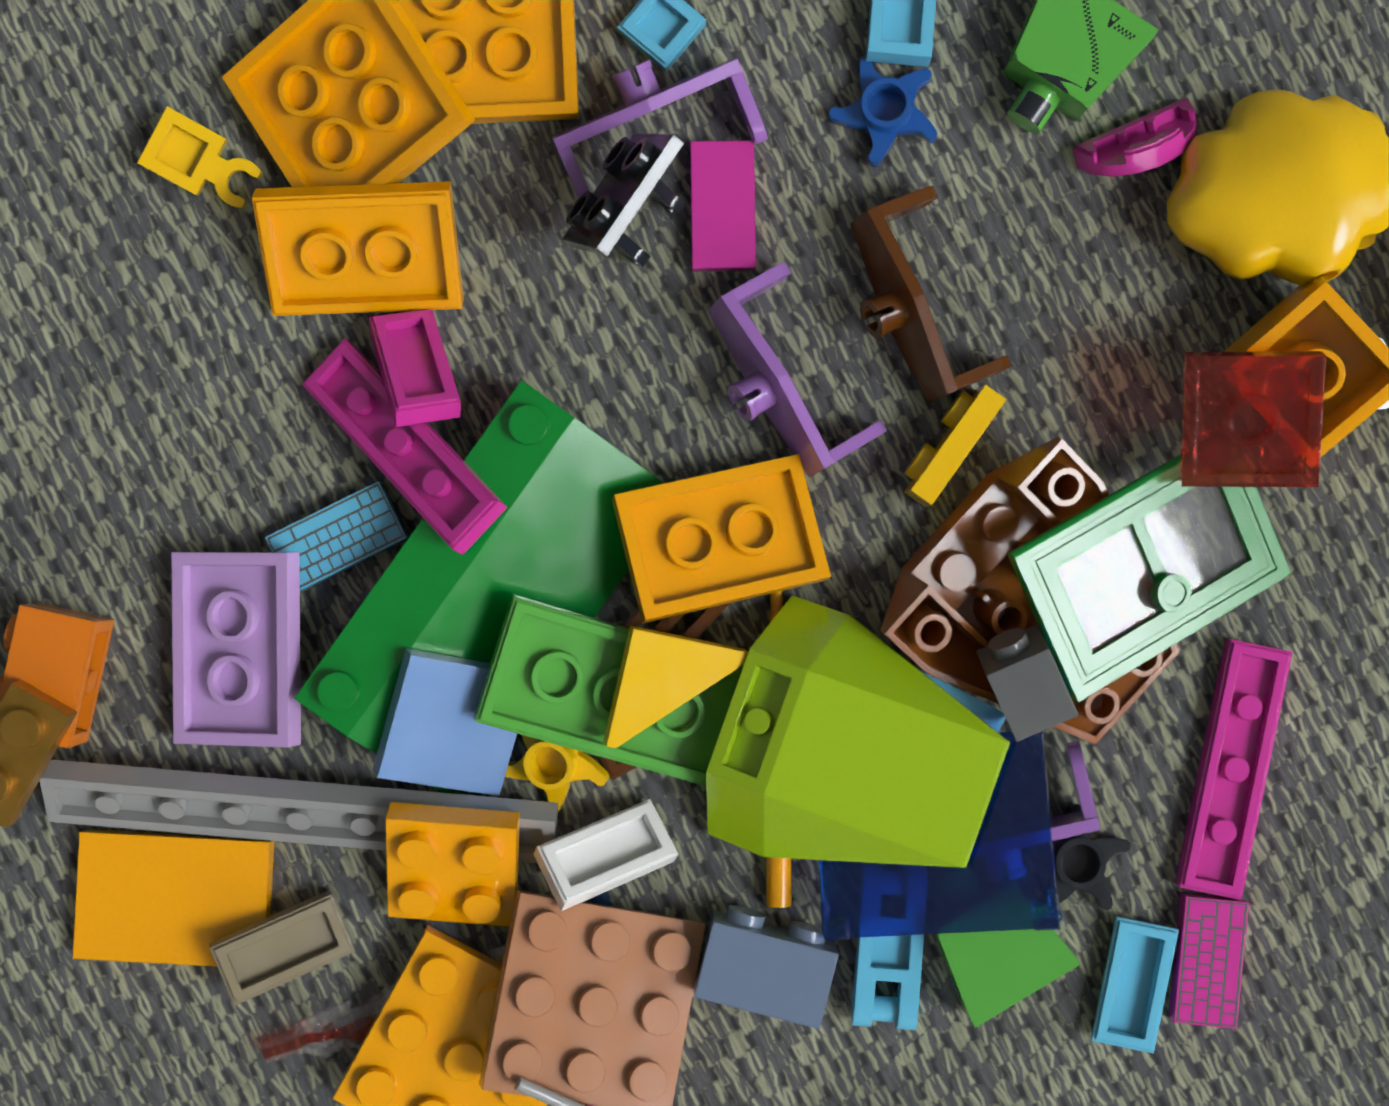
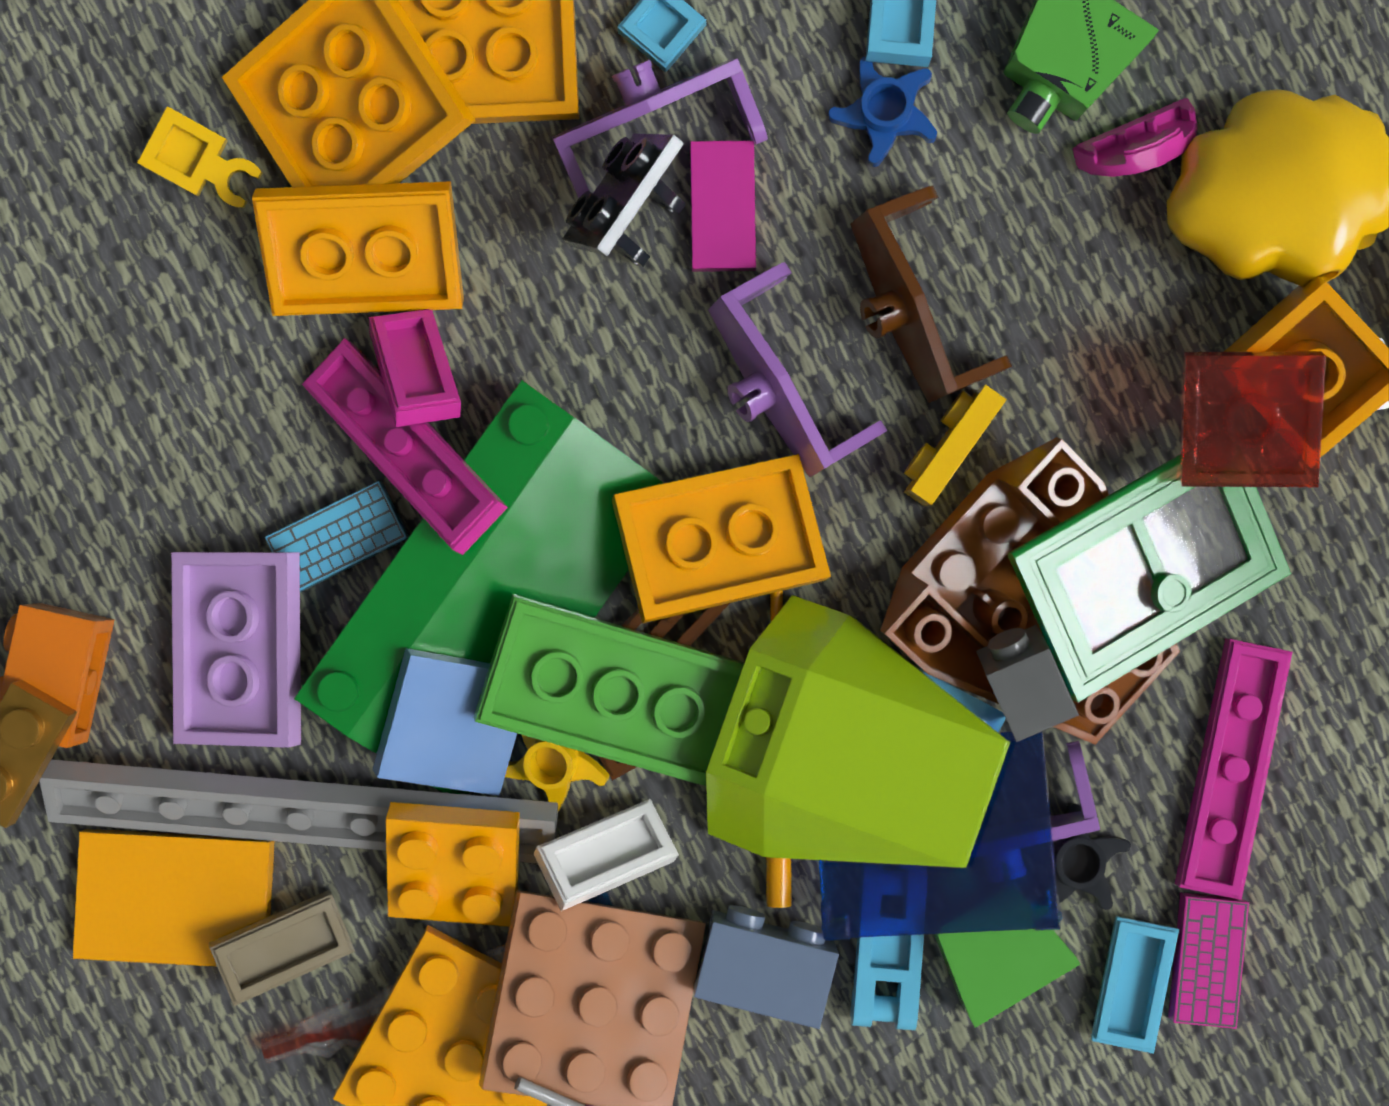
yellow tile [603,625,748,748] -> none

